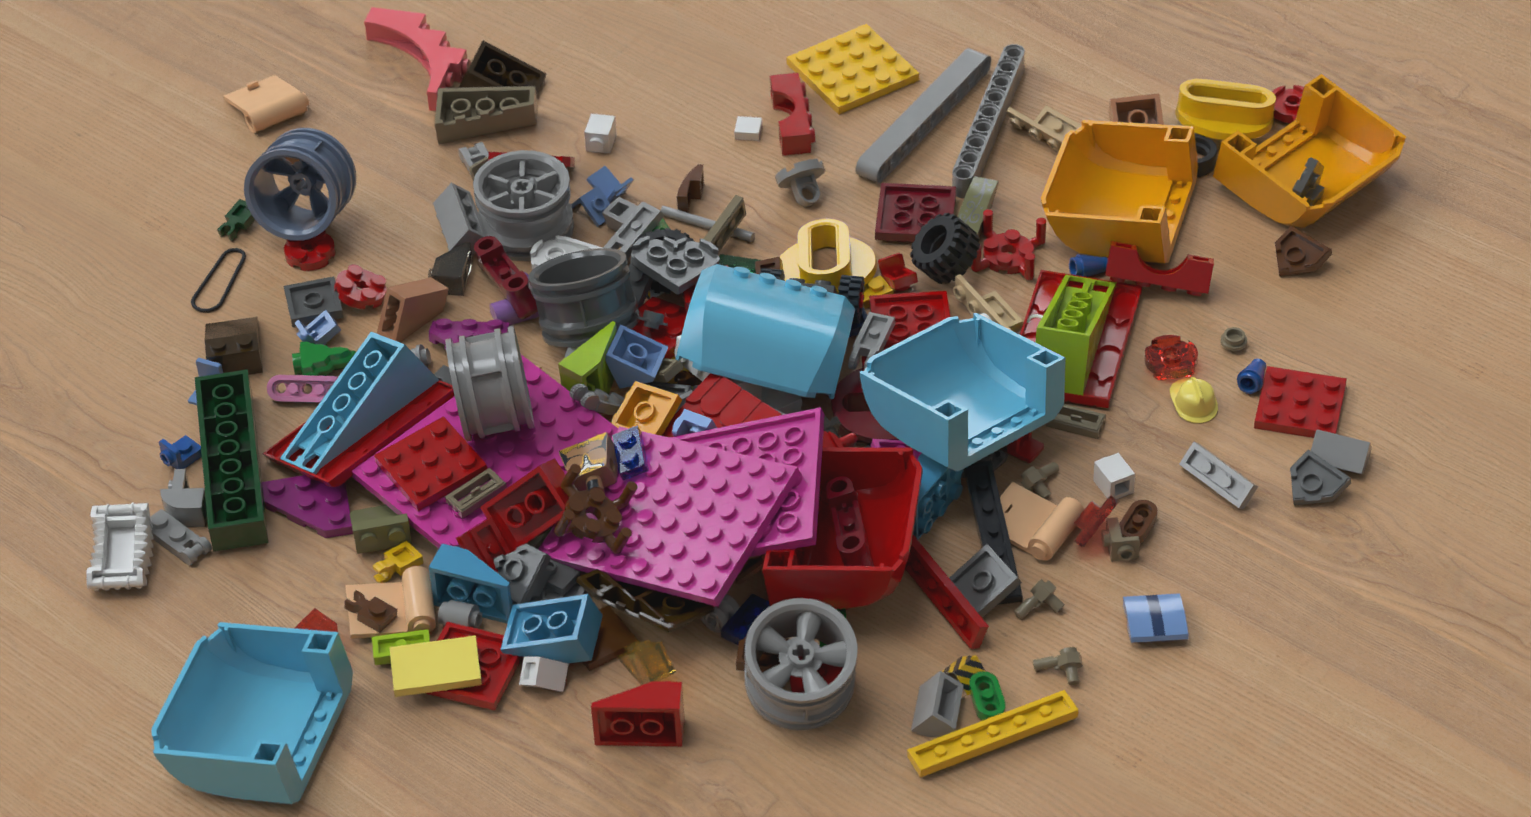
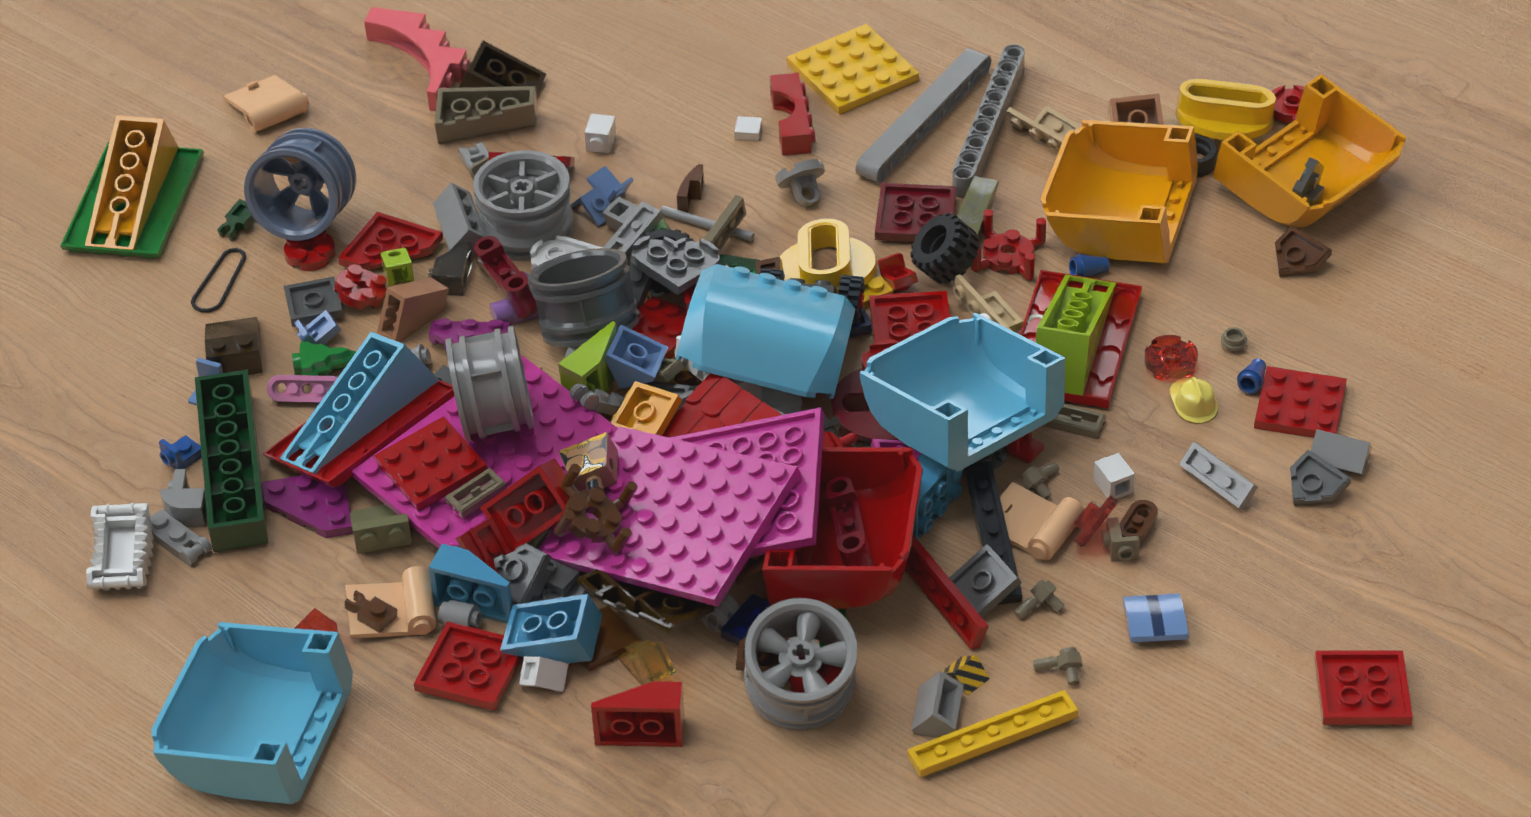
lime plate [372,629,430,665] -> none
yellow plate [373,541,424,583] -> none
light yellow tile [390,635,482,697] -> none
clear blue plate [612,425,649,481] -> none
dark grey plate [637,310,668,329] -> none
light blue bracket [672,409,717,437] -> none
light grey hinge [848,312,895,370] -> none
green plate [969,671,1006,721] -> none
red arch [1105,241,1214,296] -> none
none -> piece [60,115,204,259]
none -> red plate [338,212,443,270]
none -> lime torso [381,248,414,287]
none -> red plate [1314,650,1413,725]

